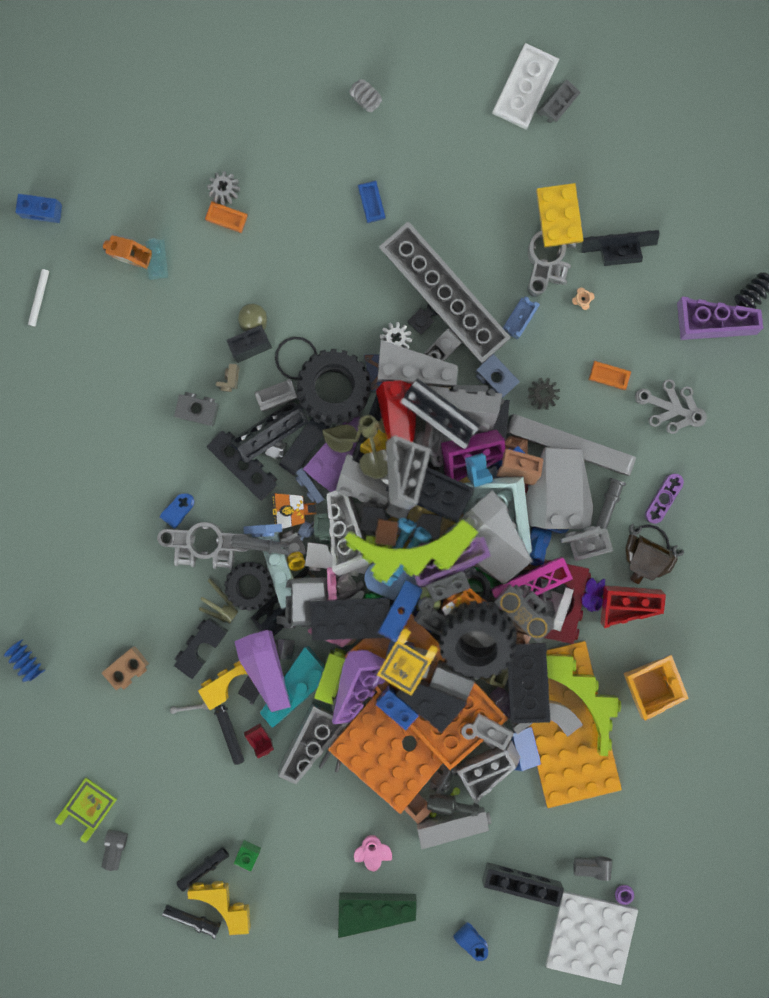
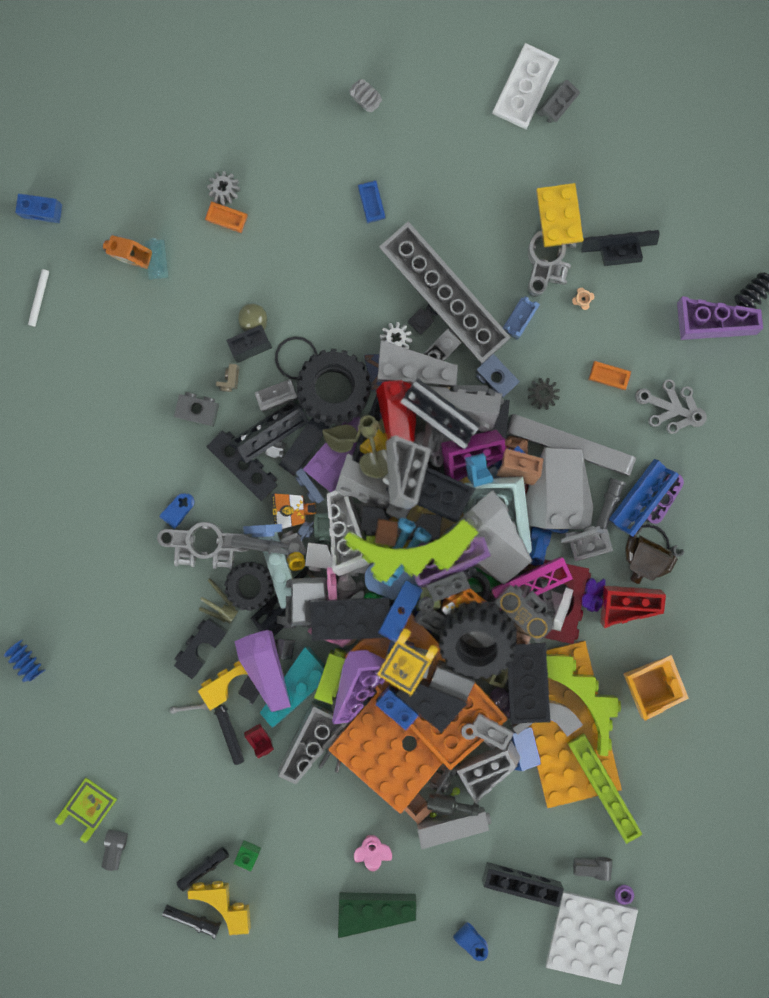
medium nougat brick [102,646,149,691] -> none
none -> lime tile [567,733,643,844]
none -> blue fence [609,459,679,537]

